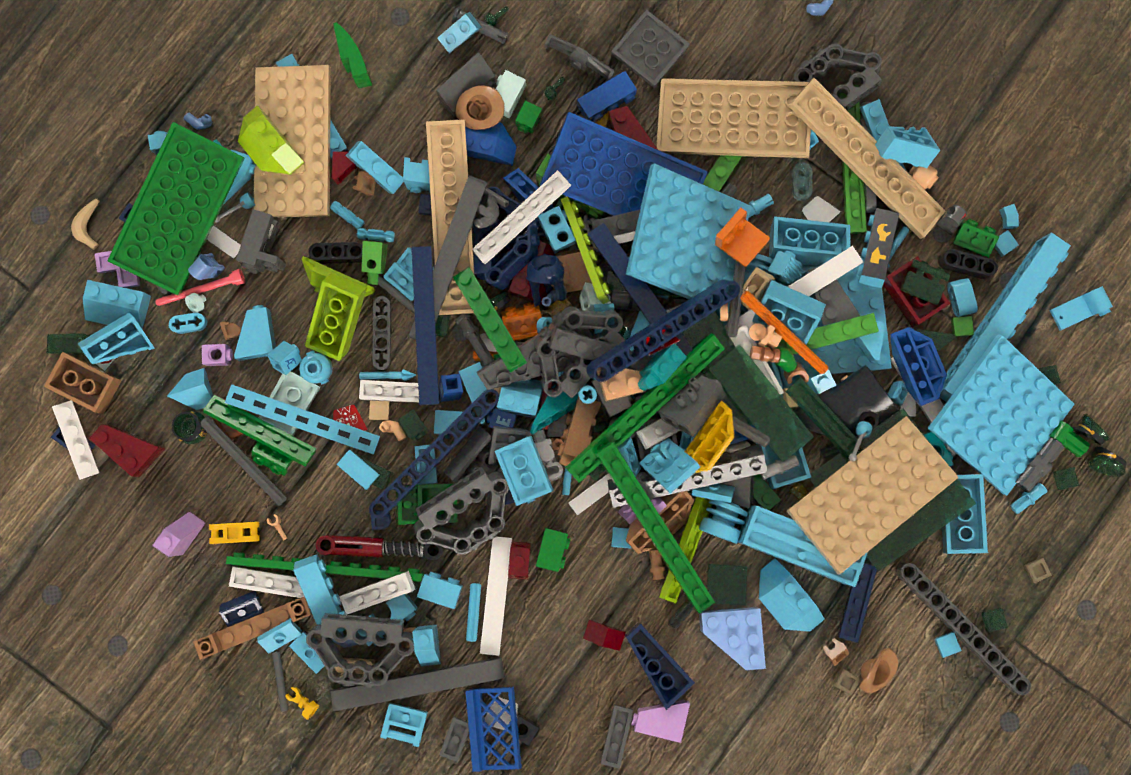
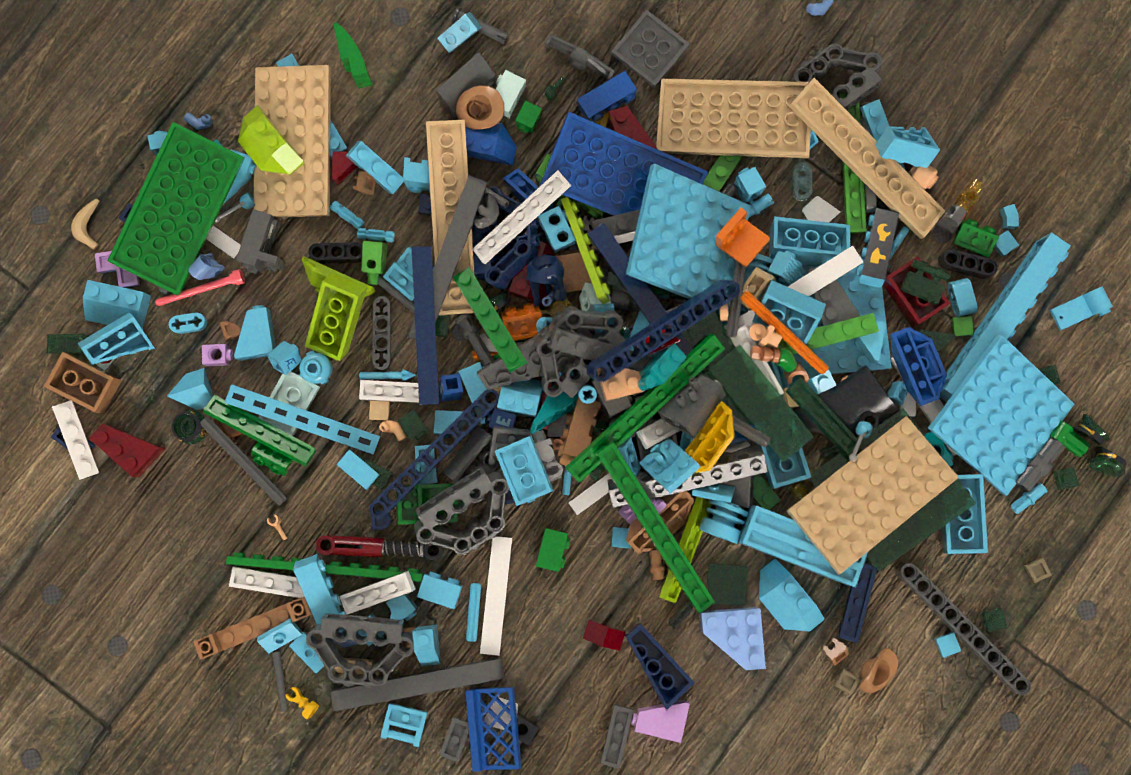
lavender slope [152,512,205,557] -> none
light aqua tile [185,293,206,313] -> none
yellow plate [209,522,260,544] -> none
dark blue slope [219,591,264,627] -> none
red sticker [333,405,368,431] -> none
clear green hand [485,6,509,26] -> none
dark red torso [508,541,531,580] -> none
light grey axle [761,455,799,480] -> none
none -> medium azure brick [733,167,766,203]
none -> clear yellow axle [956,179,983,212]

